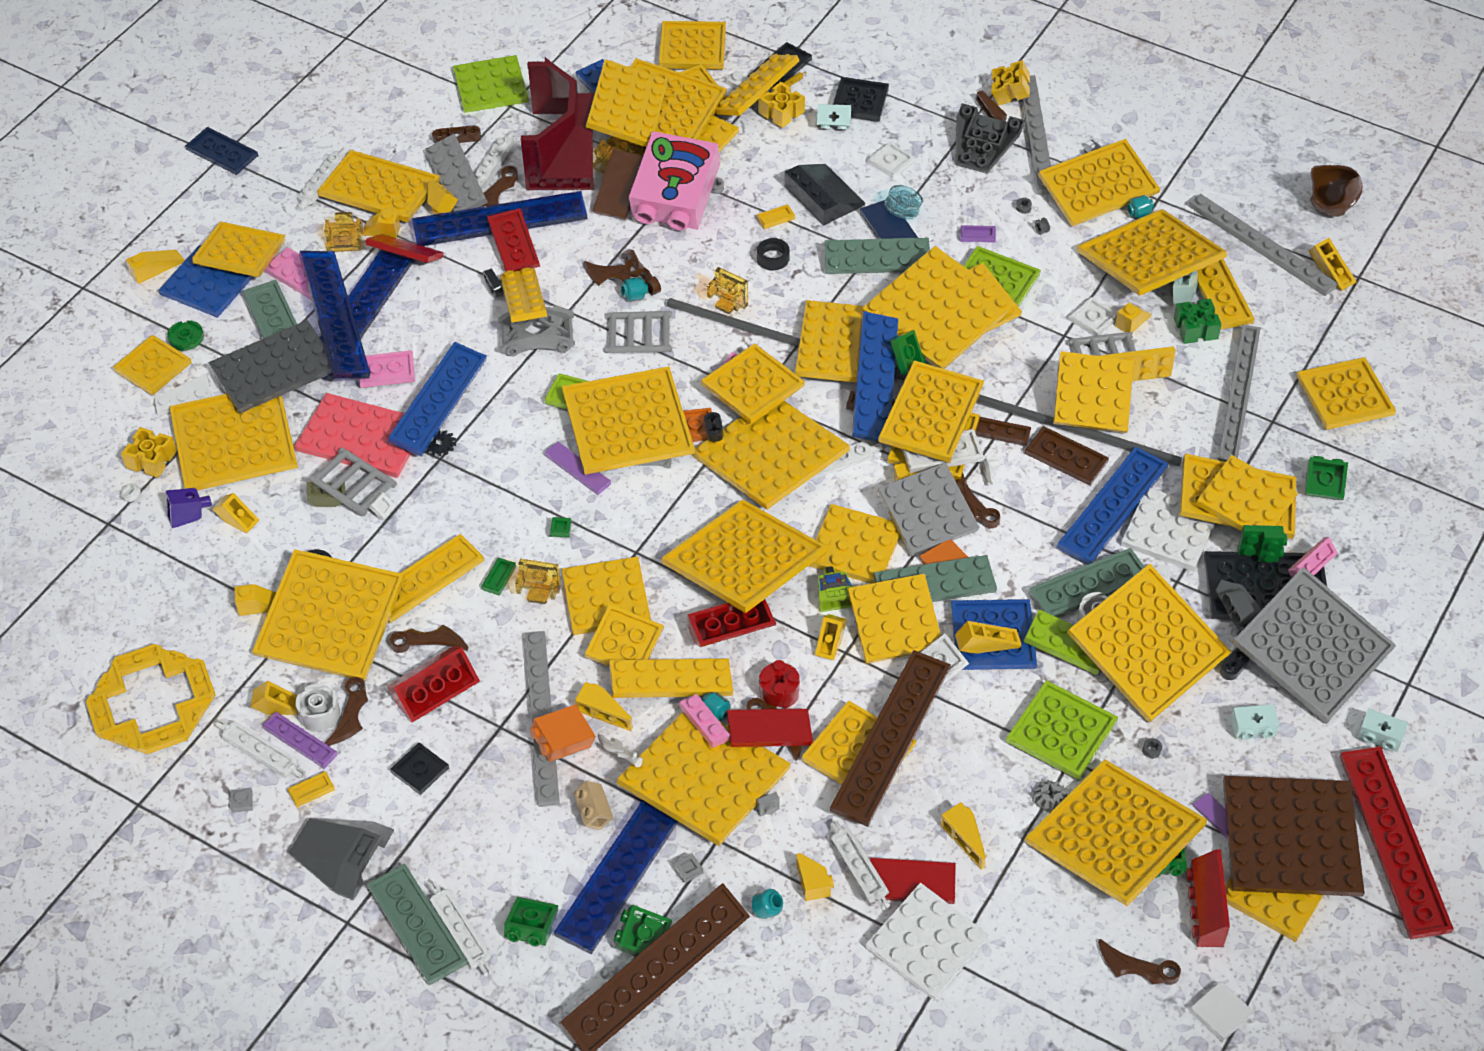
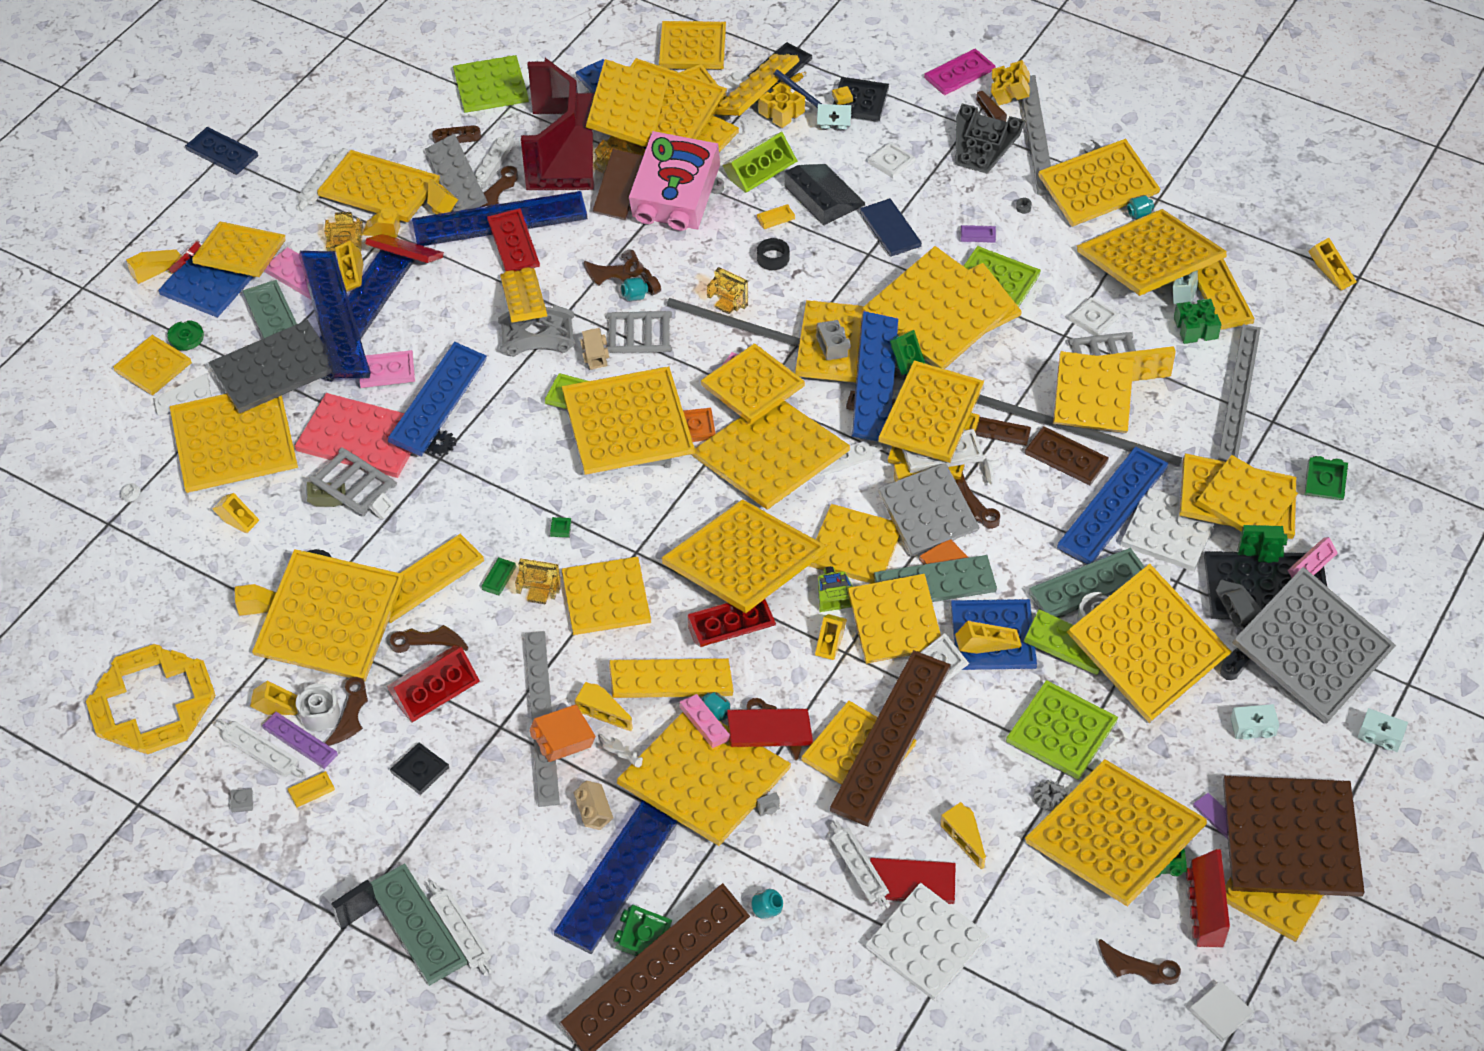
yellow brick [121,427,177,478] -> none
dark purple torso [166,488,212,528] -> none
dark grey wedge [289,818,394,901] -> none
black beam [483,268,504,297] -> none
green plate [504,897,559,947] -> none
medium lavender tile [545,442,611,495] -> none
yellow plate [585,604,664,666] -> none
light grey plate [674,853,704,883] -> none
black beam [704,412,724,442] -> none
red brick [759,660,800,709] -> none
yellow slope [796,853,834,901] -> none
sand green plate [824,238,930,274] -> none
clear light blue wheel [884,185,923,219] -> none
dark grey bush [1035,217,1050,235] -> none
yellow slope [1115,302,1152,332] -> none
dark grey bush [1142,738,1162,759] -> none
light grey plate [1189,193,1337,296] -> none
yellow plate [1296,357,1396,430] -> none
reddish brown piece [1310,165,1363,217] -> none
red plate [1340,746,1454,940] -> none
none -> red tile [168,240,201,274]
none -> black tile [331,880,378,930]
none -> yellow slope [335,241,364,292]
none -> tan brick [580,328,610,370]
none -> lime slope [722,132,798,193]
none -> dark blue bar [773,69,822,108]
none -> light grey brick [816,320,851,360]
none -> yellow plate [832,86,853,105]
none -> dark pink tile [924,48,996,96]

